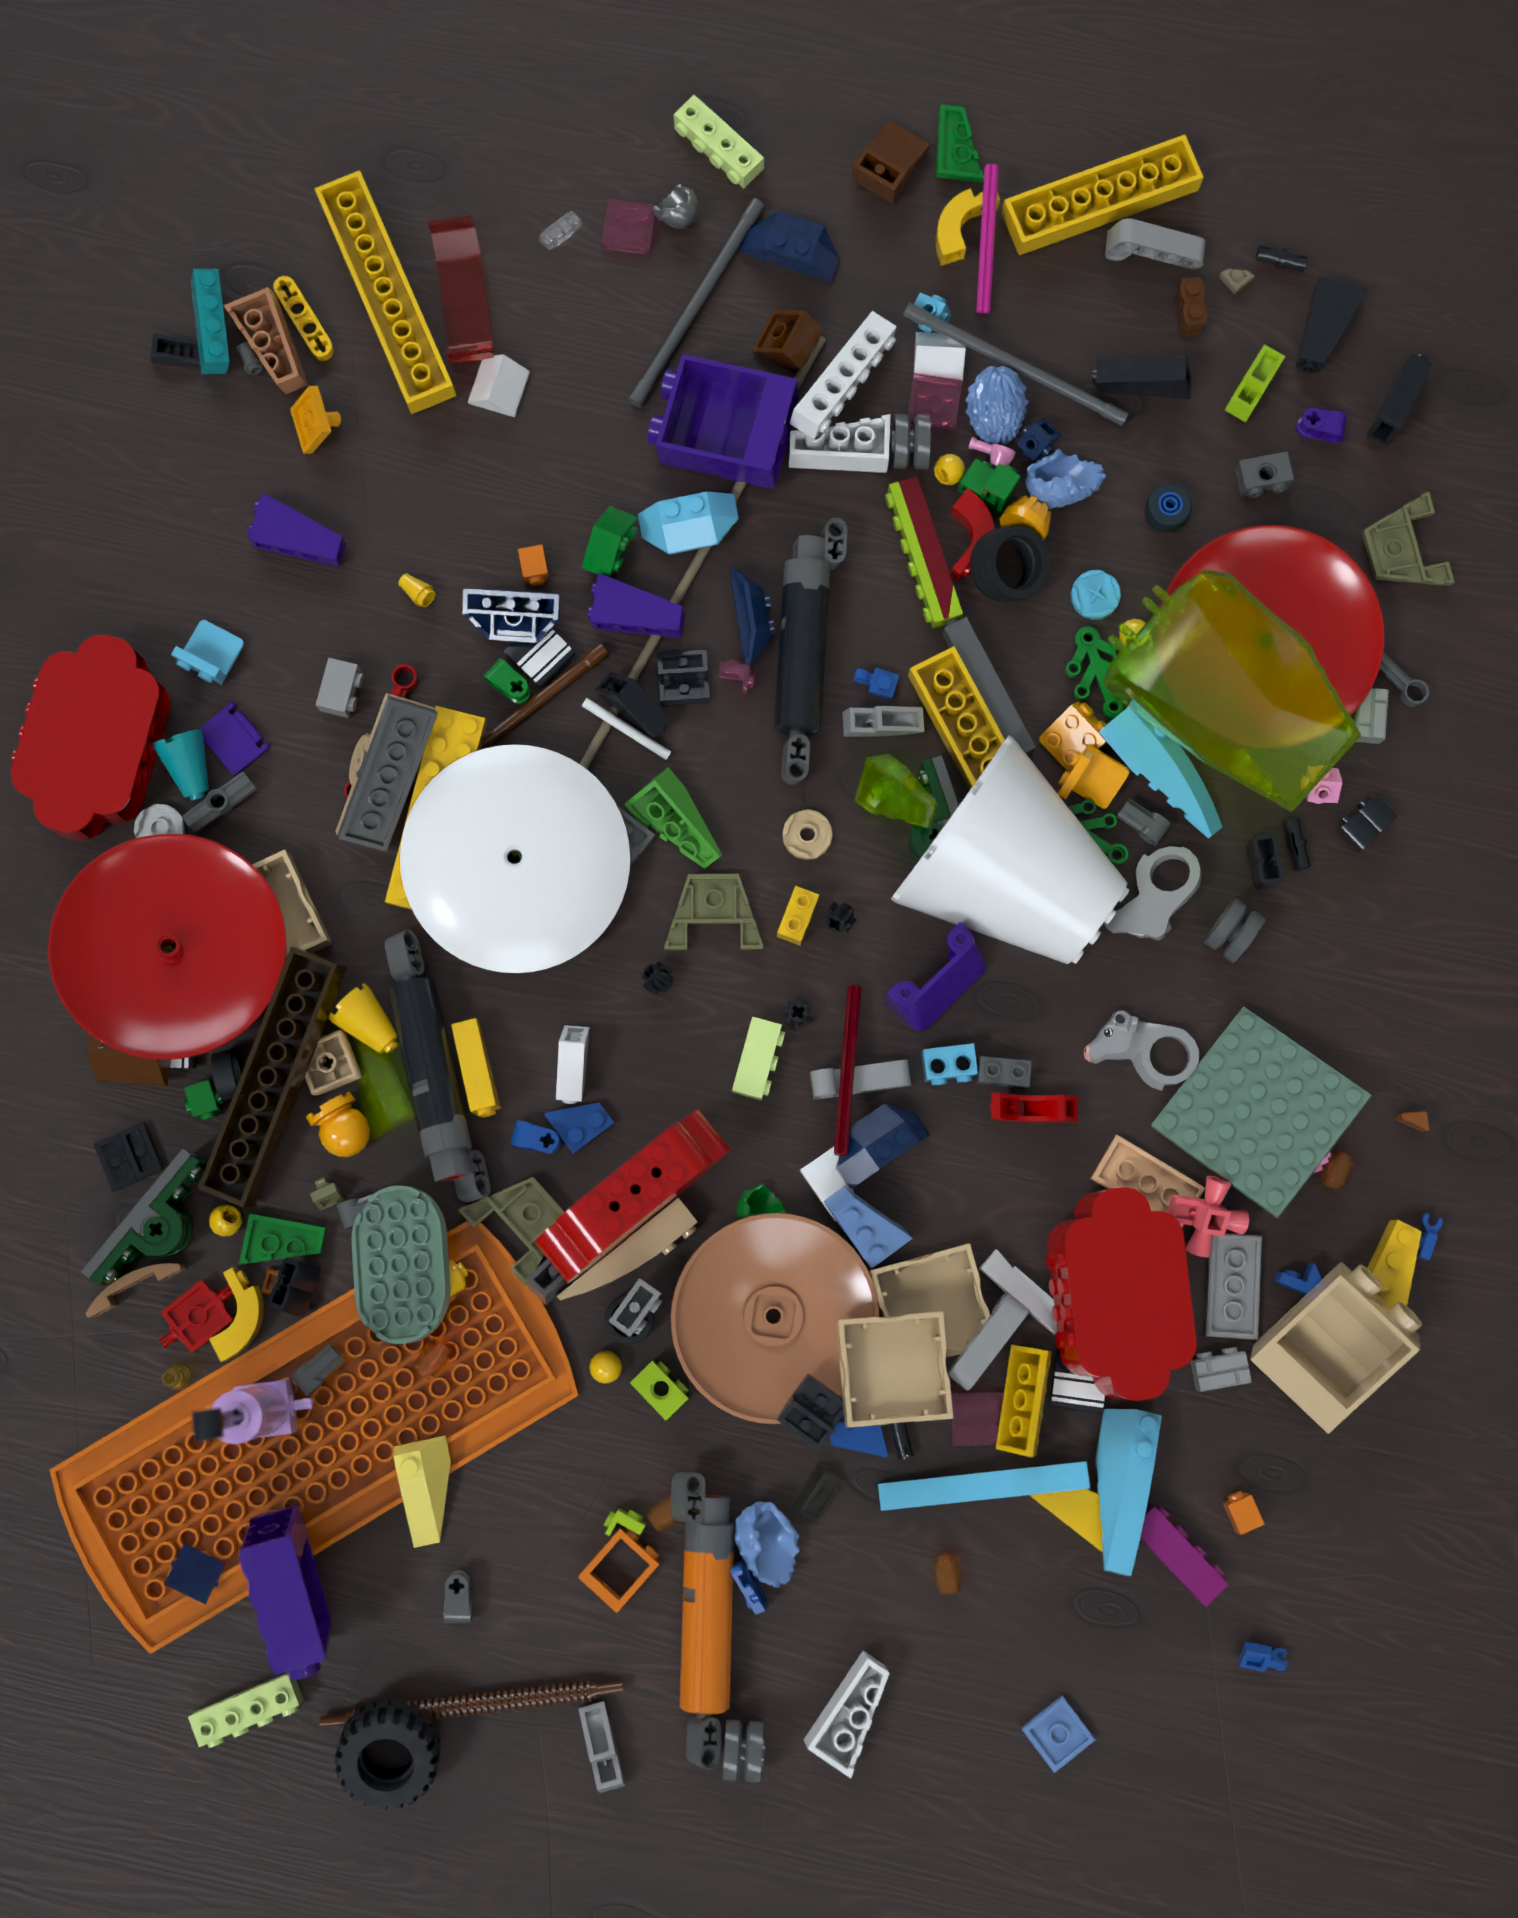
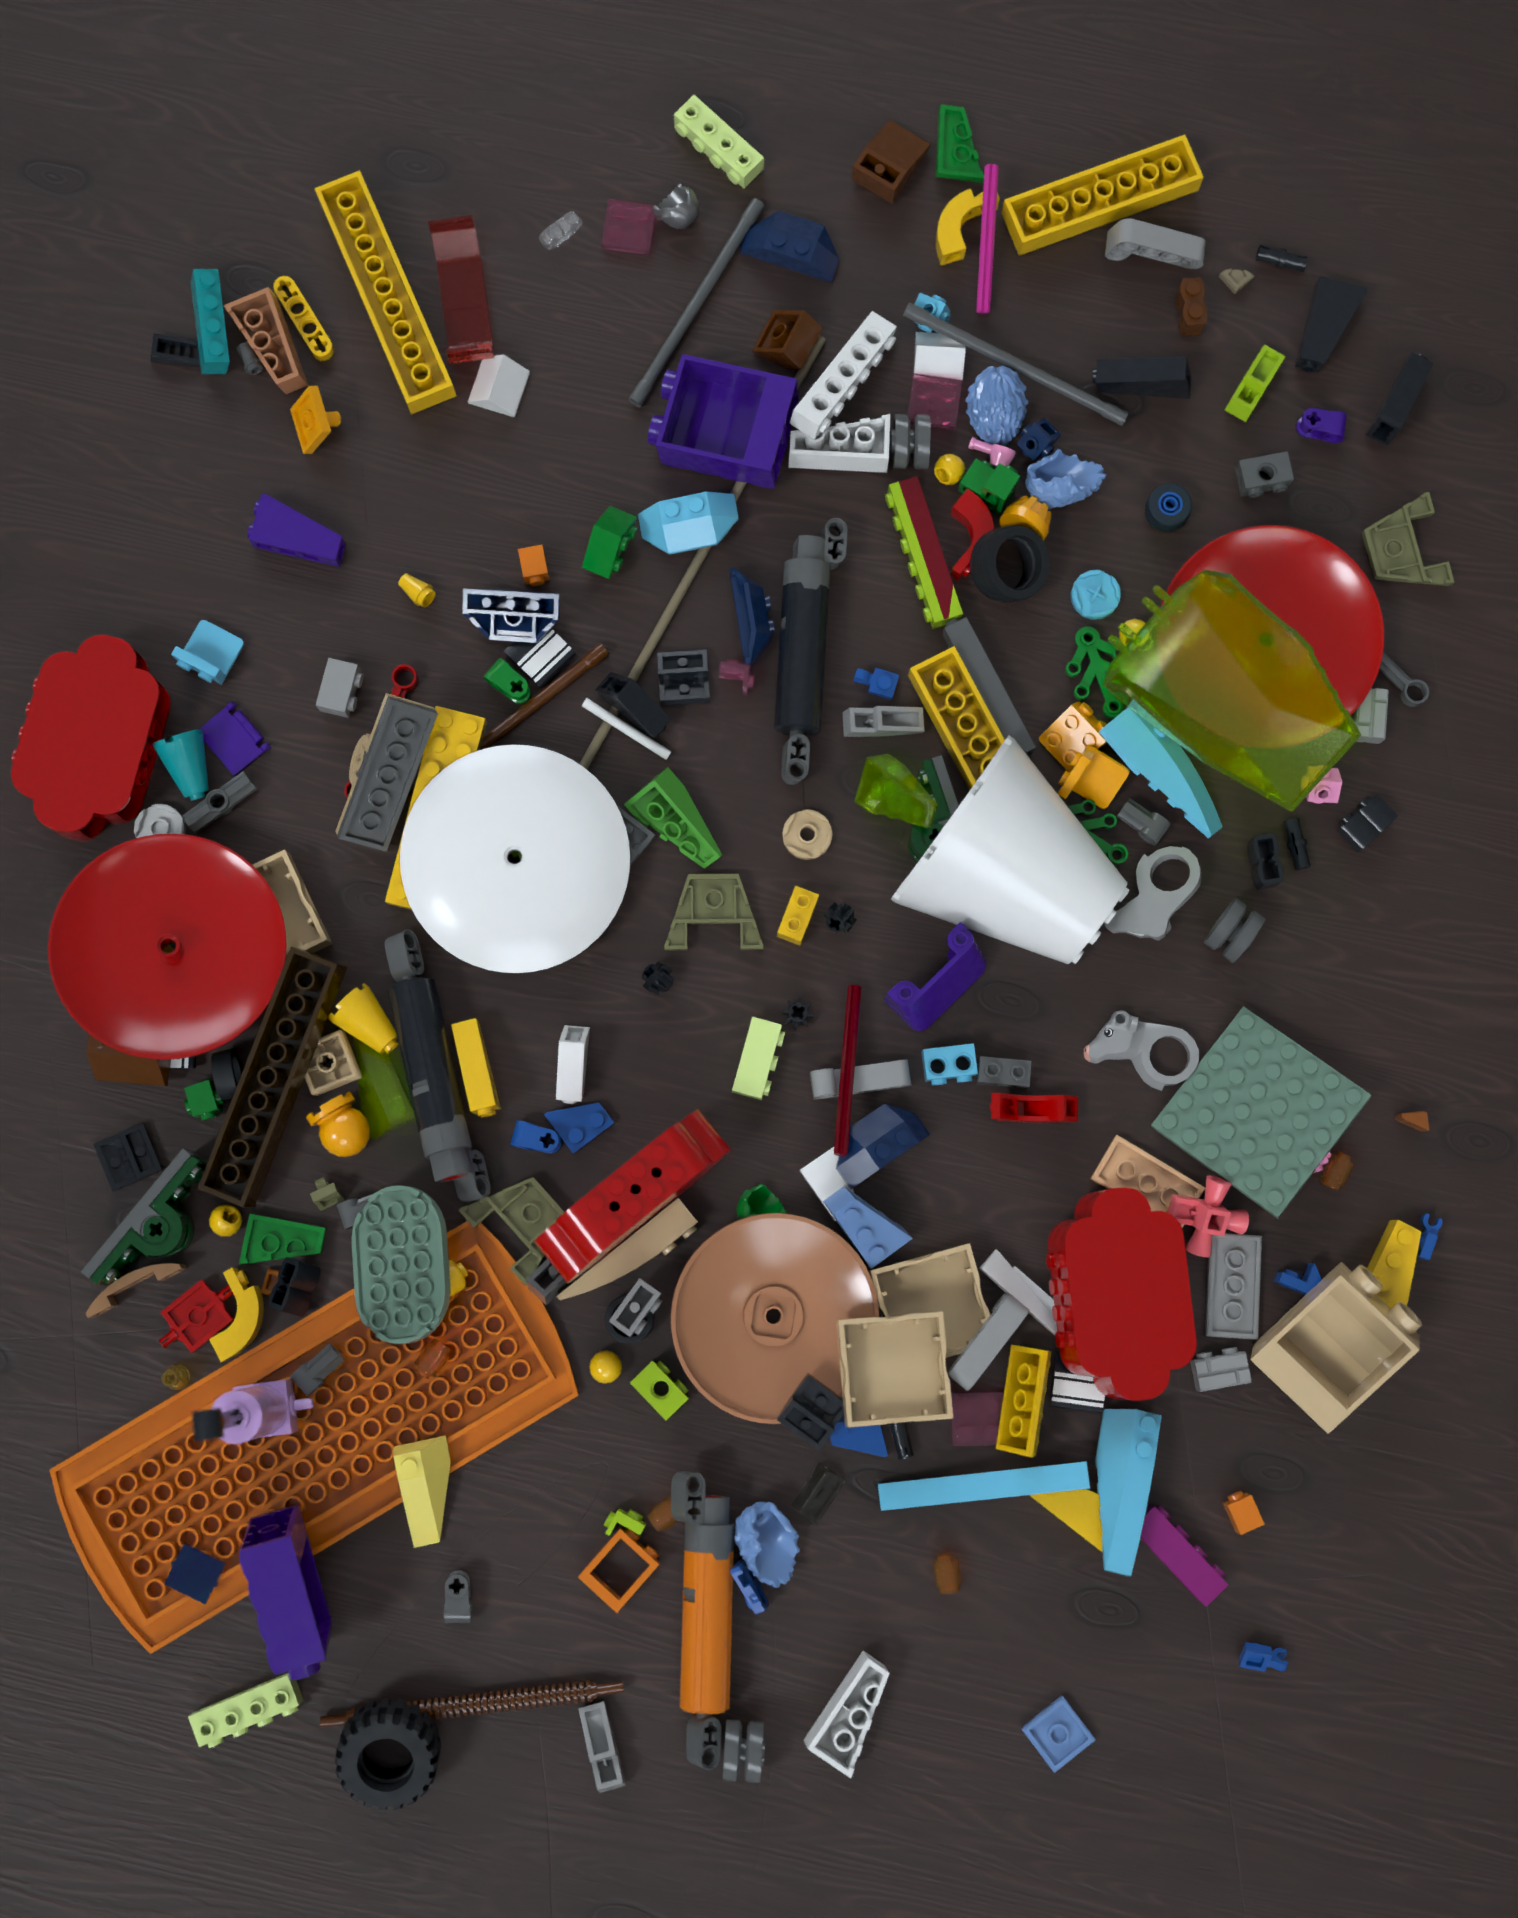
dark purple slope [588,574,686,638] -> none

